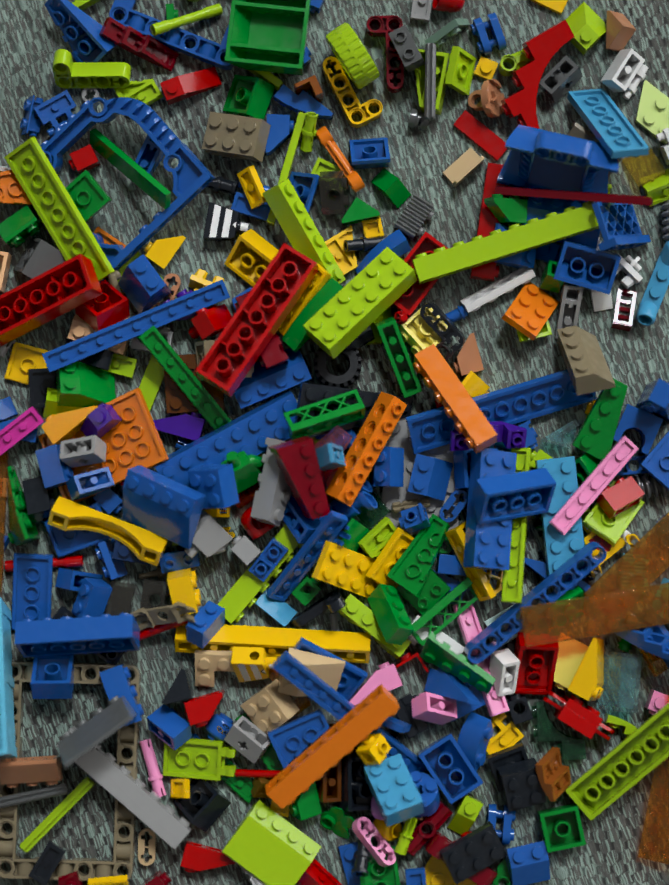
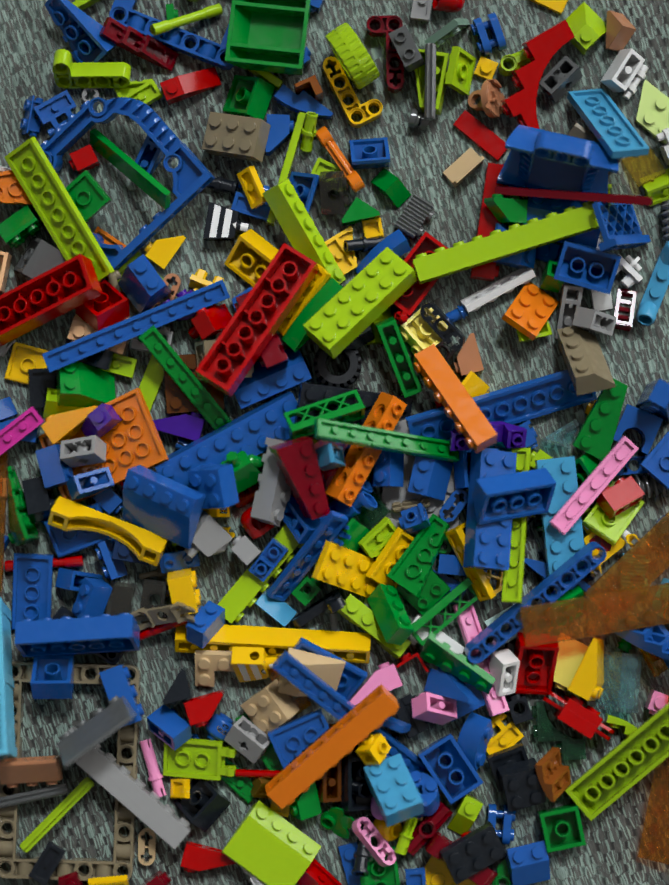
none -> green tile [314,418,459,463]
none -> light grey brick [572,306,617,336]

